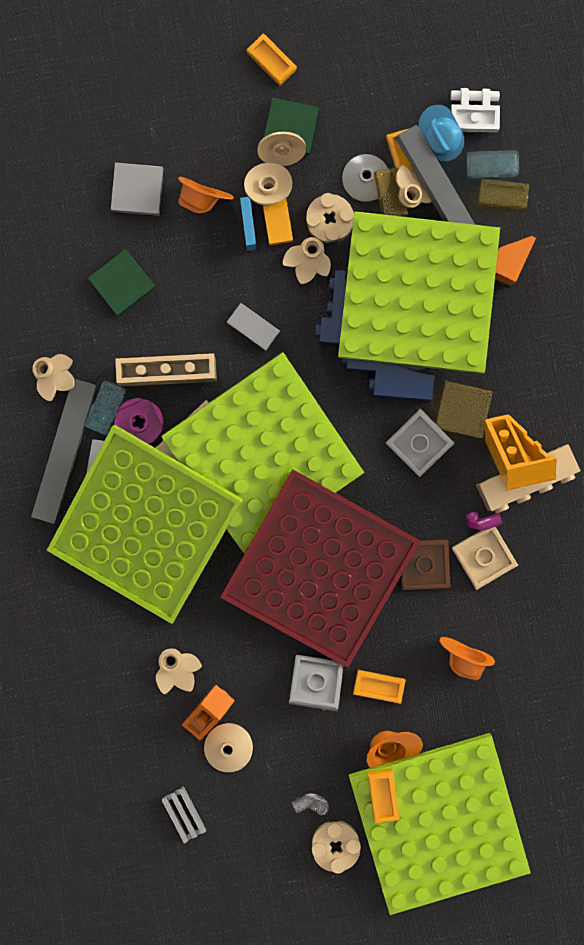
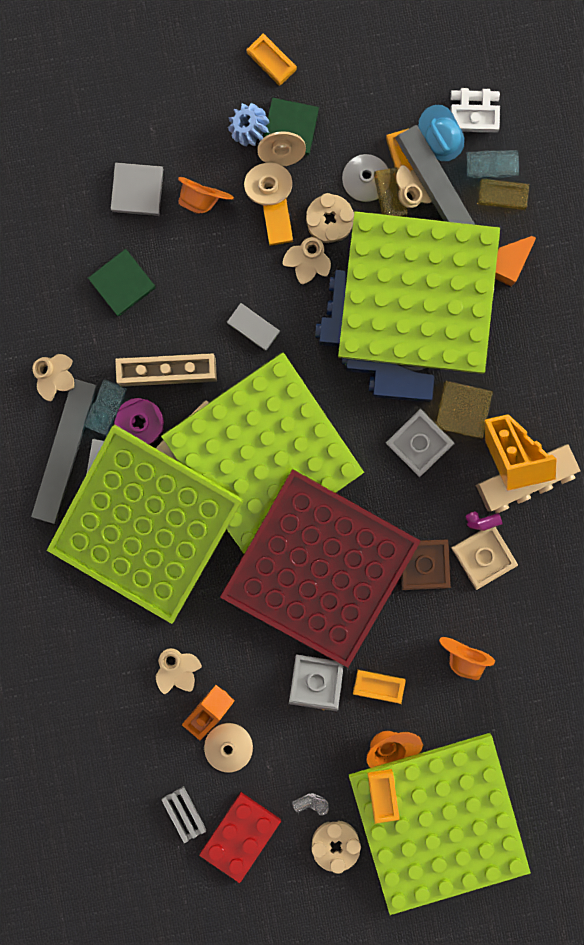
dark azure tile [240,197,256,251] -> none
none -> red plate [199,792,281,883]
none -> light blue gear [228,103,270,146]

